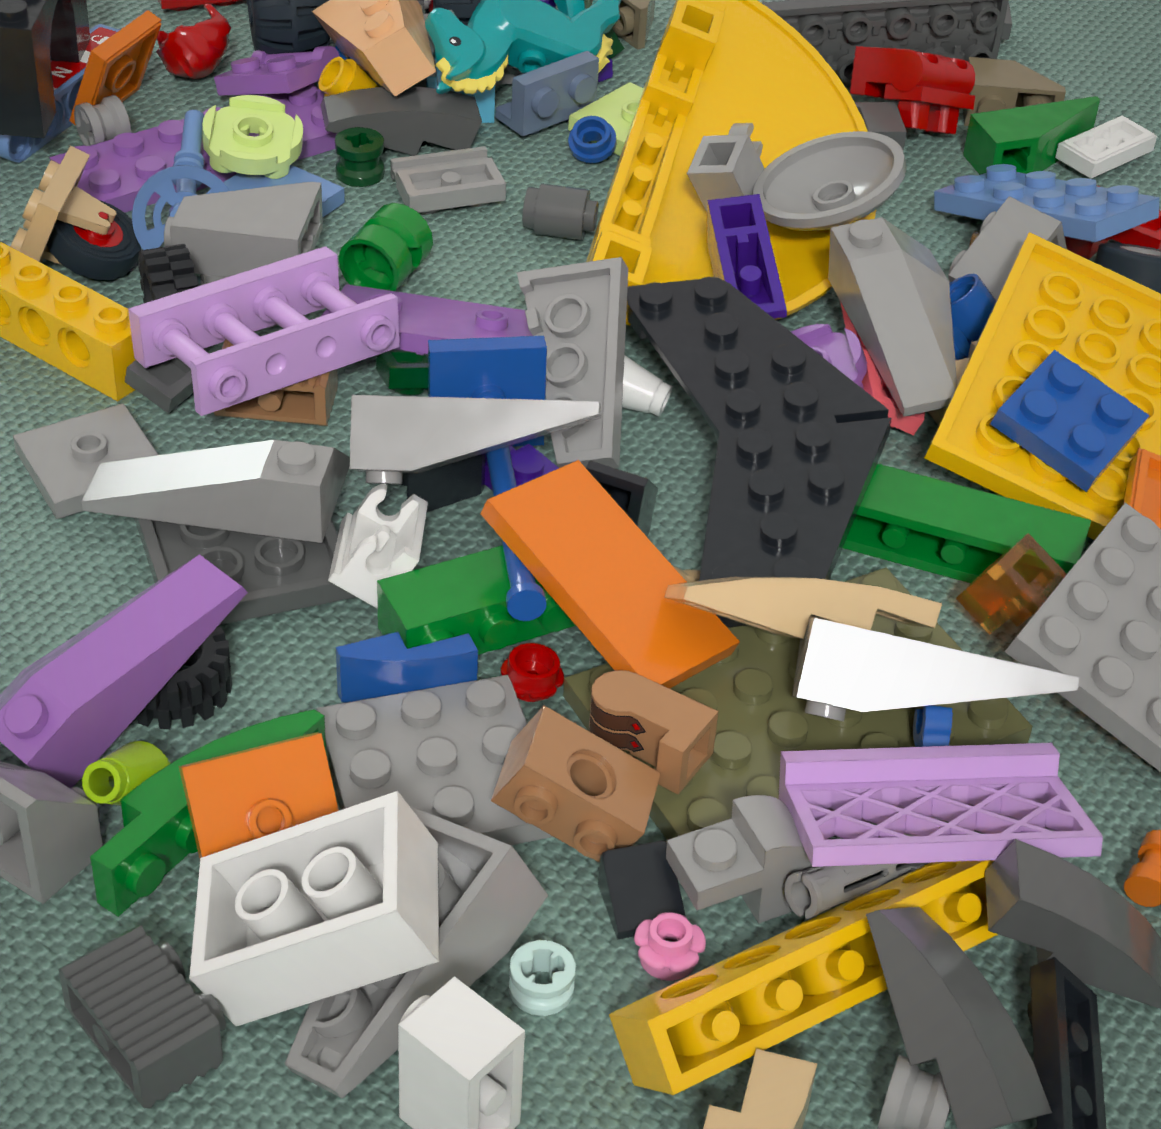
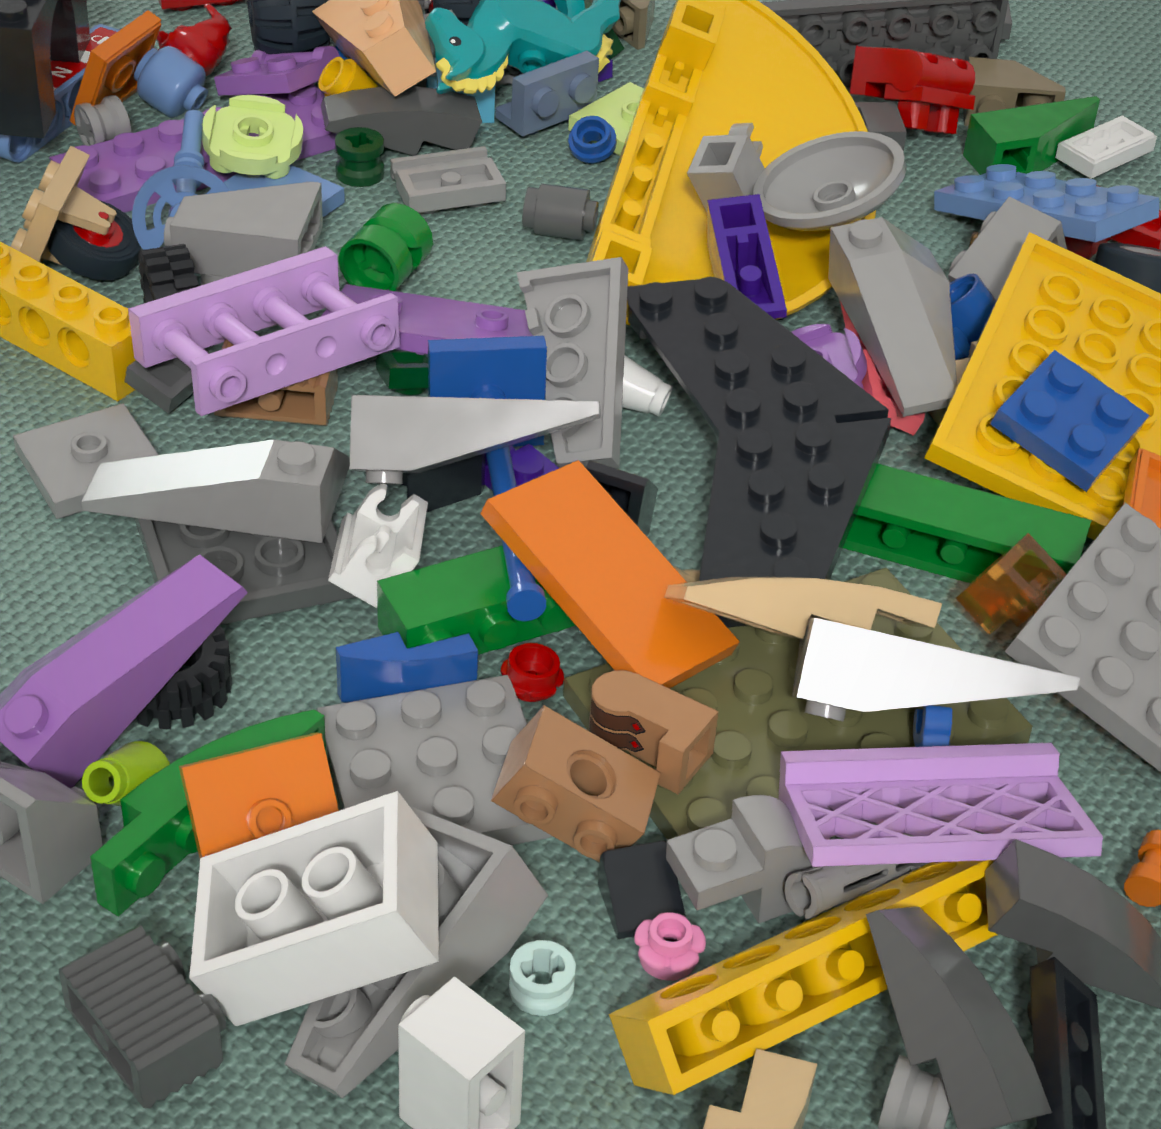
none -> medium blue head [134,46,208,118]

